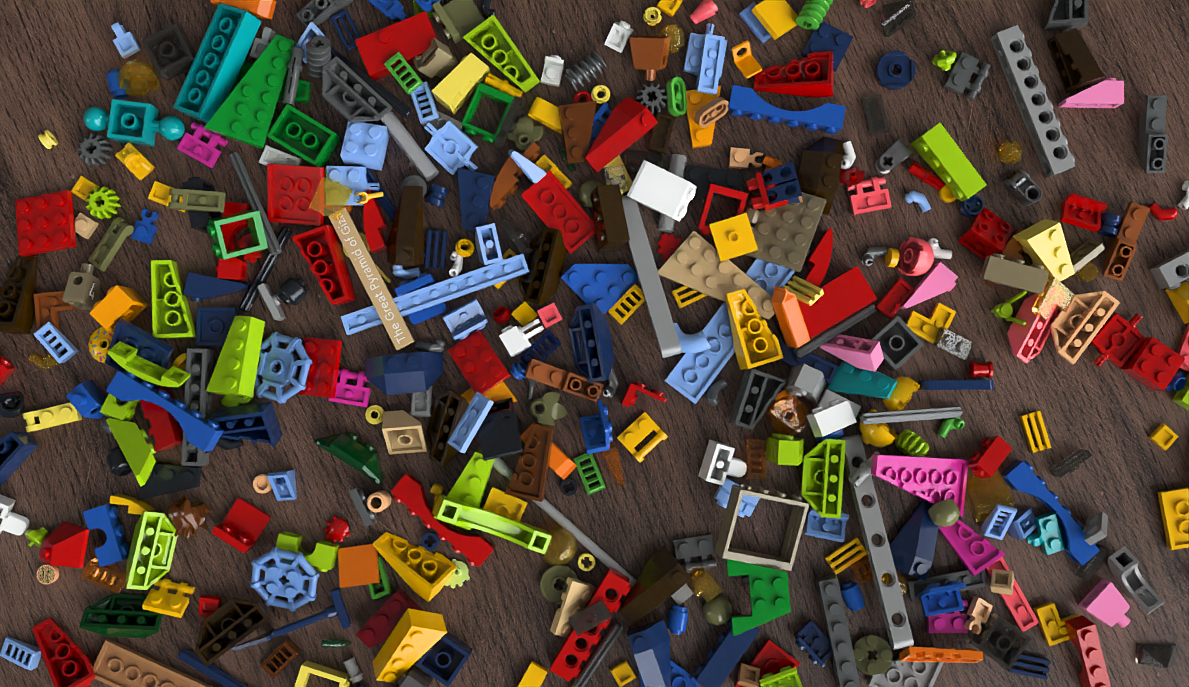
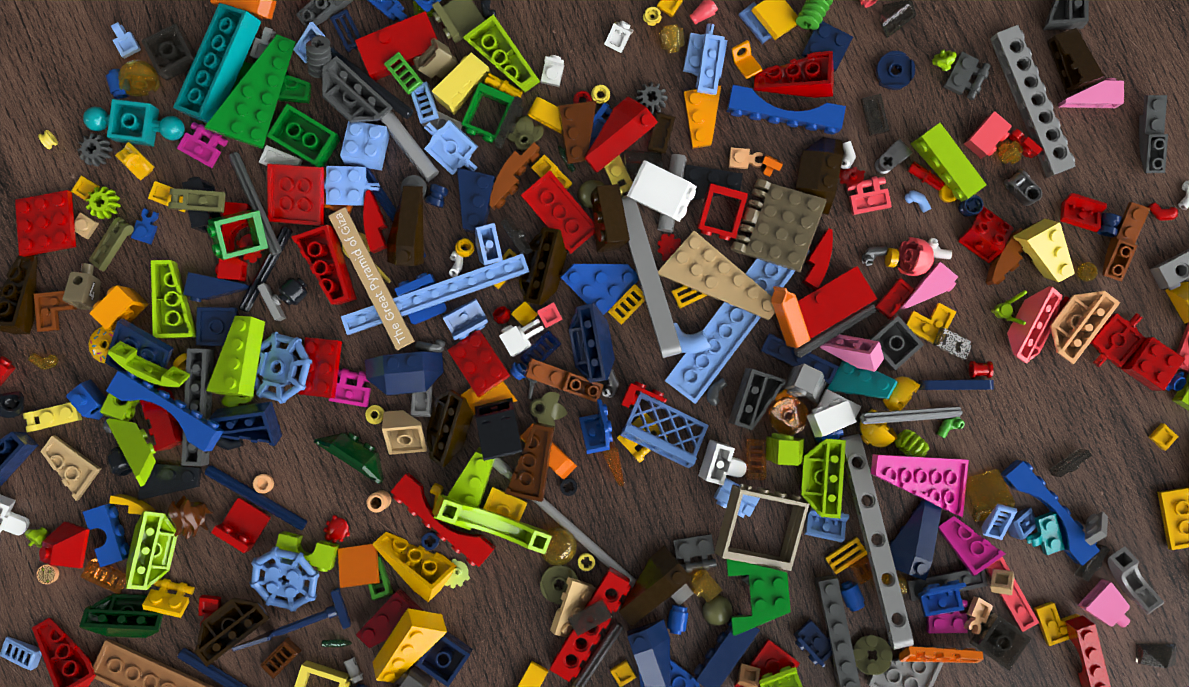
light blue slope [34,322,79,364] -> none
medium blue slope [267,469,297,501] -> none
dark grey pin [282,47,304,107] -> none
clear yellow piece [309,177,353,221] -> none
dark grey plate [348,487,378,527] -> none
yellow hand [354,192,383,204] -> none
light blue arm [392,264,421,279] -> none
dark blue tile [425,230,448,270] -> none
light blue plate [447,392,494,453] -> none
light blue slope [508,149,547,183] -> none
dark grey piece [565,51,607,92] -> none
bright green slope [574,453,606,495] -> none
clear slope [604,165,626,190] -> none
dark orange torso [630,35,671,81] -> none
bright green plate [666,77,687,116] -> none
medium nougat plate [694,97,729,128] -> none
yellow plate [709,213,758,262] -> none
yellow wedge [725,289,783,370] -> none
dark blue hips [746,161,804,211] -> none
light yellow tile [783,276,824,306] -> none
light grey pin [848,451,880,487] -> none
olive hair [928,499,960,527] -> none
red brick [967,435,1013,479] -> none
dark tan wedge [979,253,1050,294] -> none
dark blue tile [1007,651,1051,680] -> none
yellow tile [1019,411,1051,453] -> none
clear yellow tile [1031,276,1075,320] -> none
dark tan plate [1069,239,1105,272] -> none
none -> tan wing [41,435,102,501]
none -> dark blue axle [204,465,307,530]
none -> medium blue fence [620,392,709,468]
none -> coral brick [964,111,1012,159]
none -> red plate [1008,129,1043,159]

